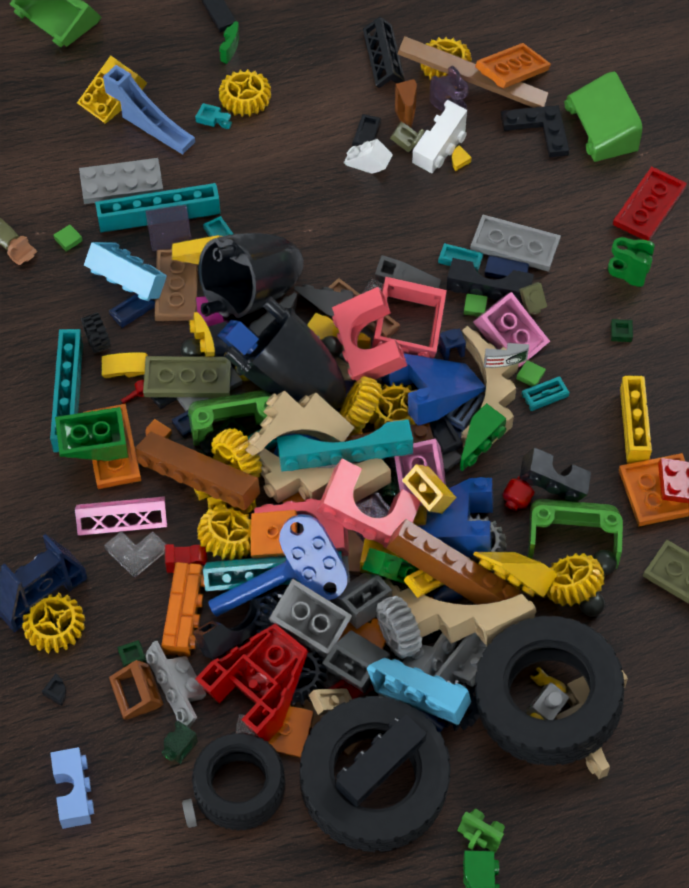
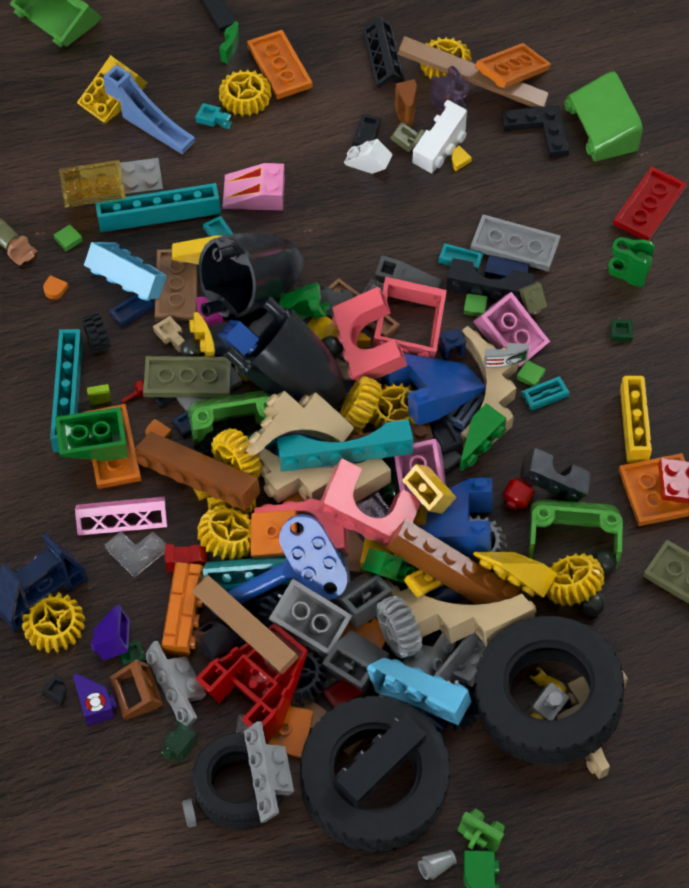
light blue arch [51,747,95,829] -> none
yellow slope [102,353,148,379] -> none
clear purple tile [145,204,192,252] -> none
tan slope [309,689,352,718] -> none
none -> orange tile [43,275,69,299]
none -> clear yellow slope [59,160,126,207]
none -> dark purple slope [73,674,117,726]
none -> lime tile [87,384,111,405]
none -> dark purple slope [91,605,130,661]
none -> tan plate [153,316,185,353]
none -> medium nougat tile [192,575,299,674]
none -> bright pink slope [222,163,285,210]
none -> light grey bracket [244,721,294,823]
none -> orange plate [247,30,313,100]
none -> green piece [280,282,330,321]
none -> light grey cone [418,850,457,880]

